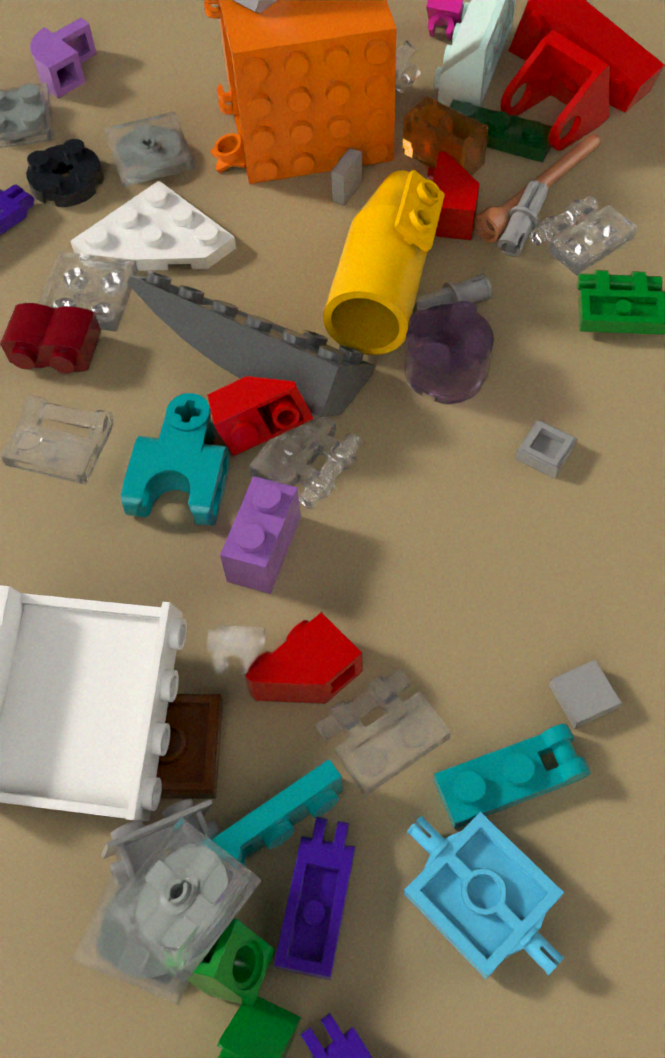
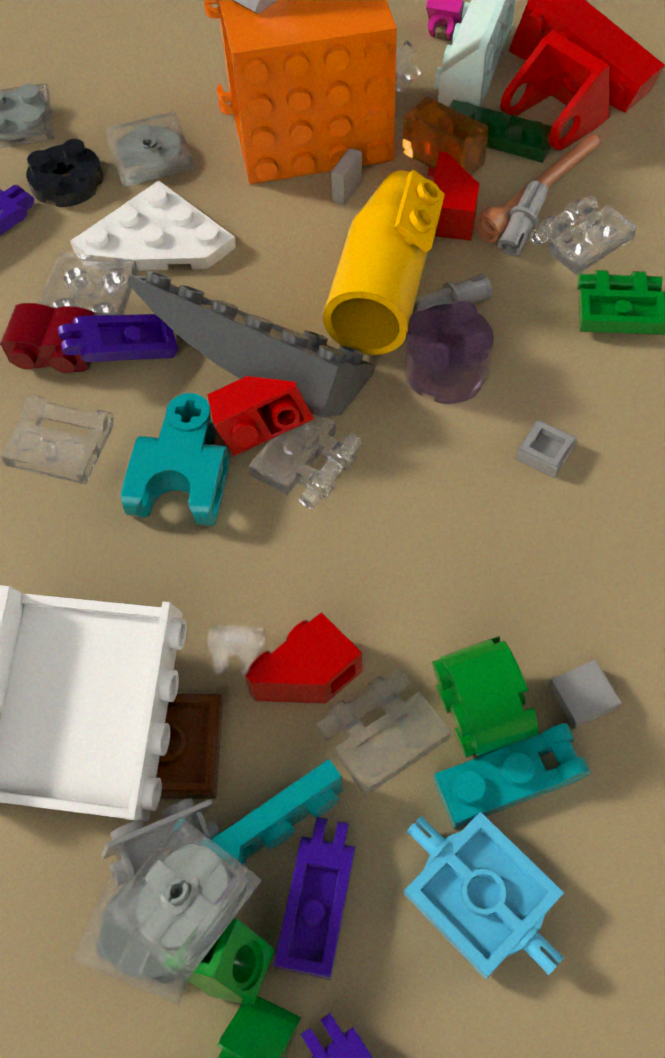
medium lavender brick [30,18,97,98] -> none
orange plate [210,133,246,173] -> none
medium lavender brick [220,476,301,594] -> none
none -> dark purple hinge [58,314,178,362]
none -> green brick [432,636,539,758]

